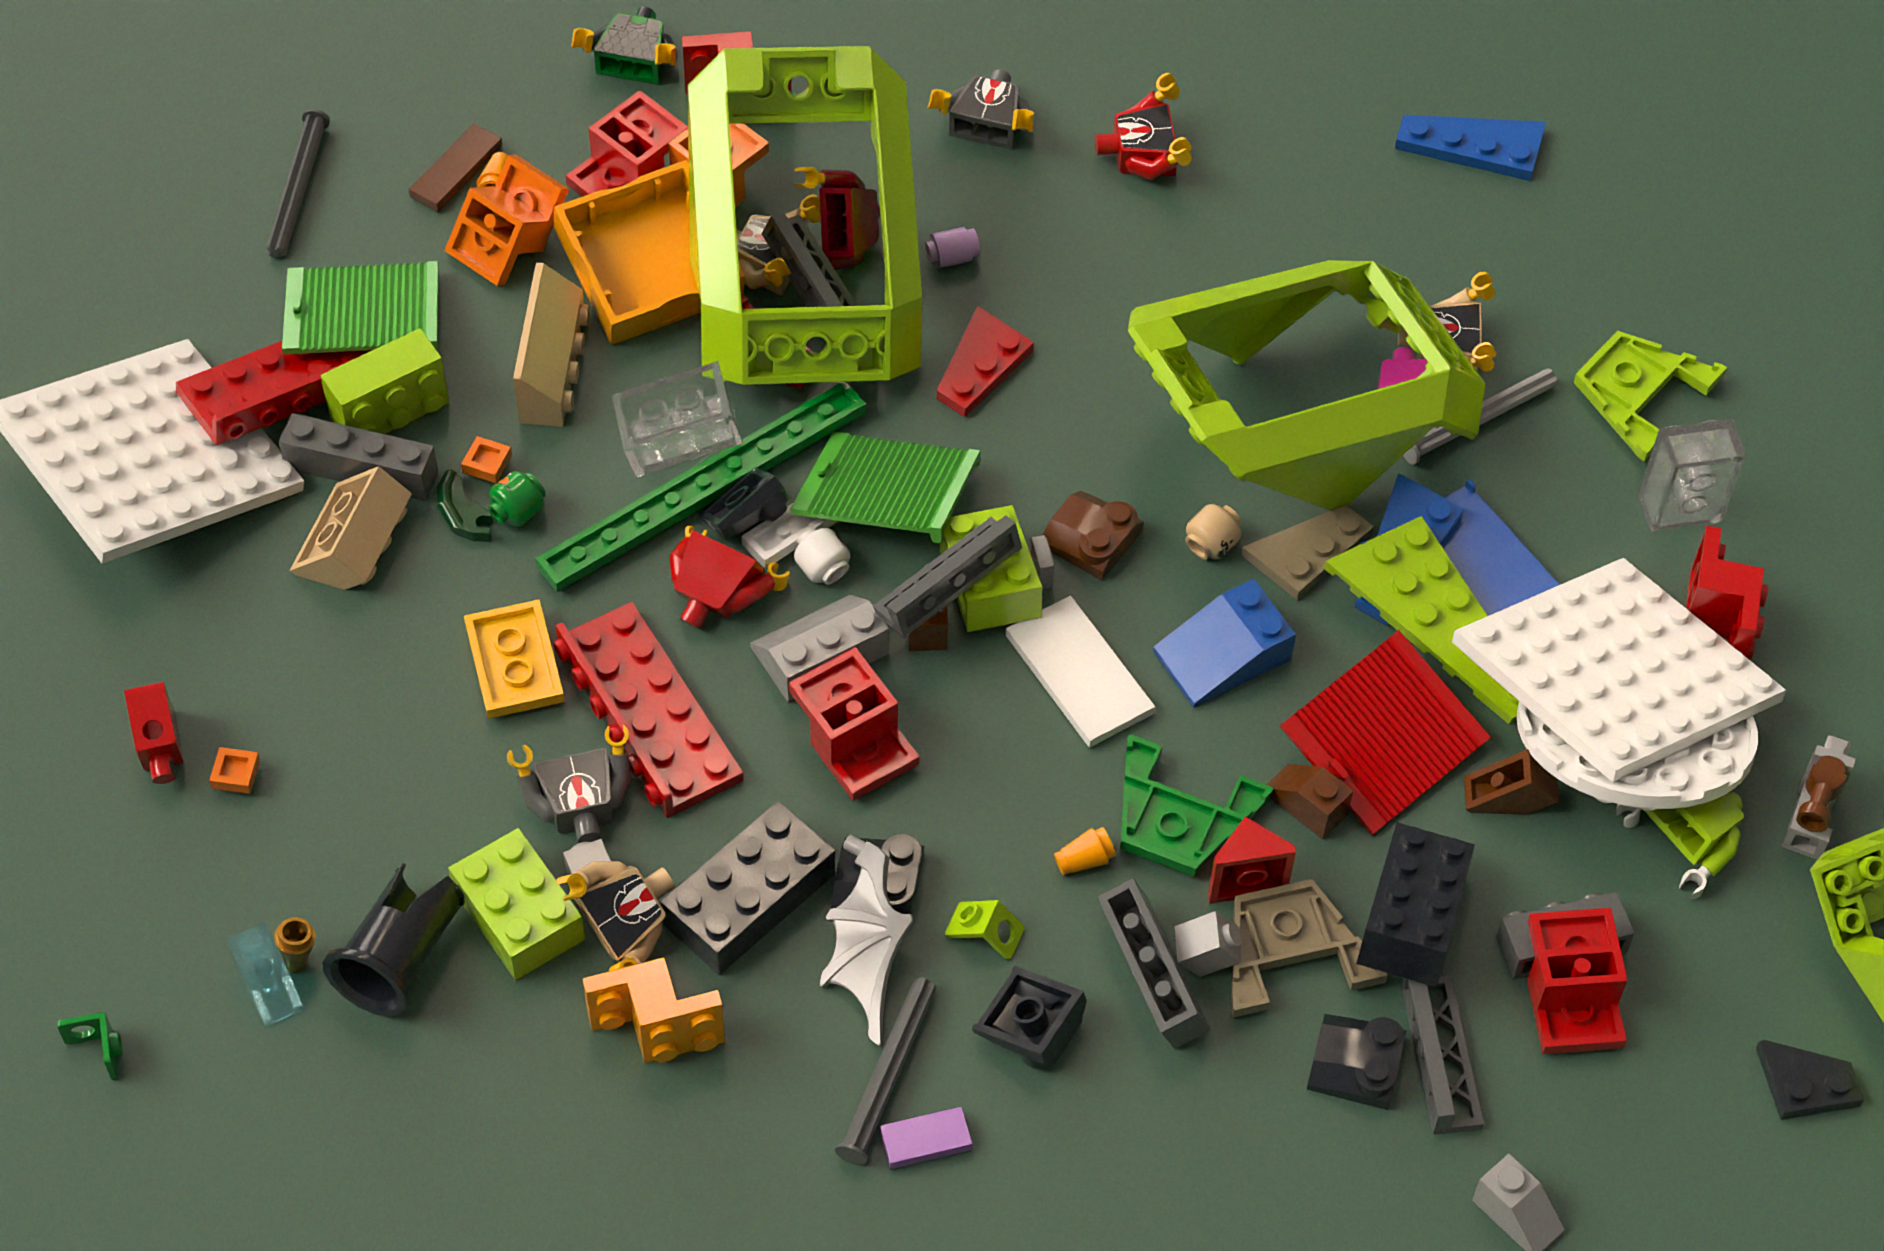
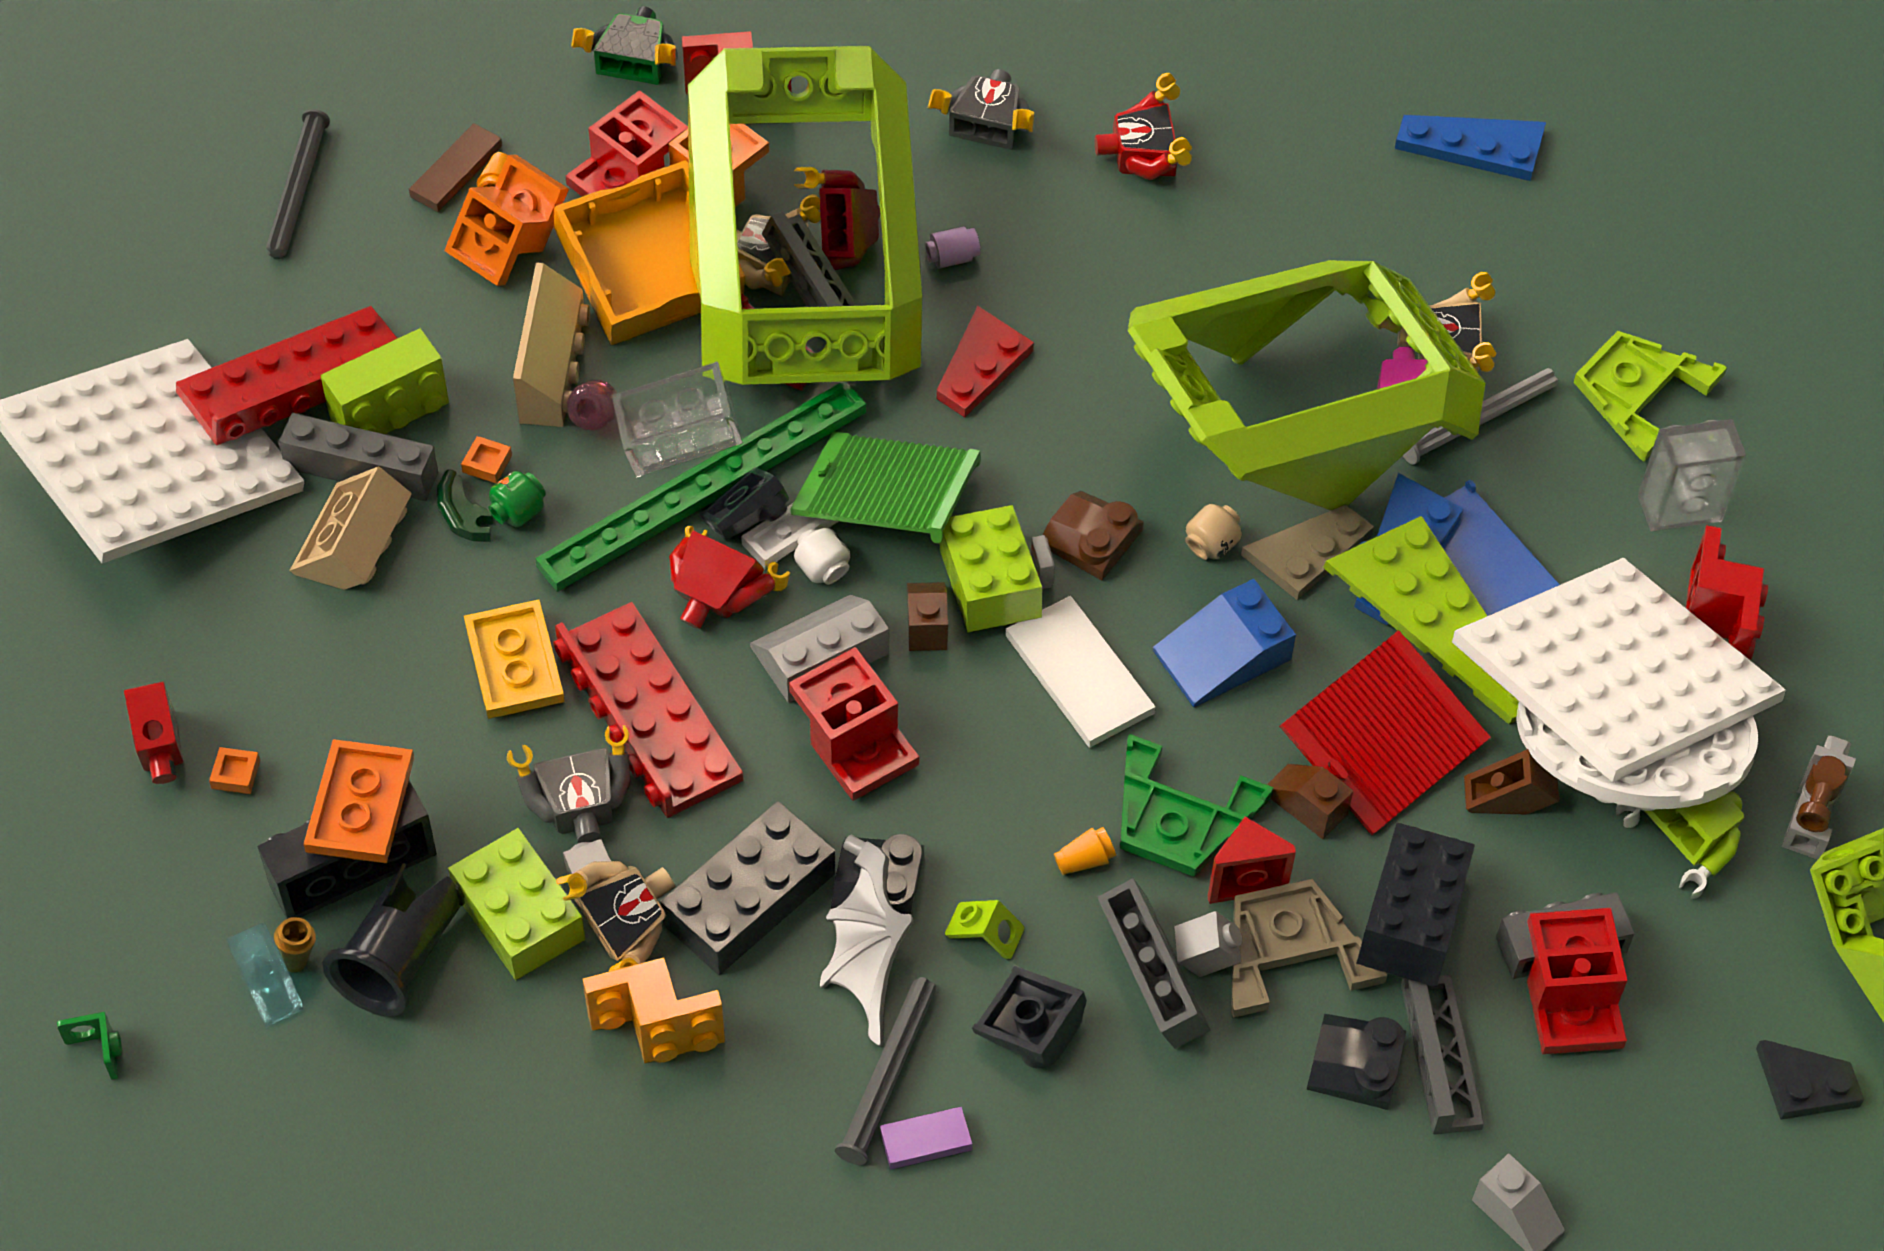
bright green door [282,261,439,354] -> none
dark grey fence [873,515,1022,638] -> none
none -> black brick [257,780,437,919]
none -> orange plate [303,739,414,863]
none -> clear pink head [567,379,620,430]

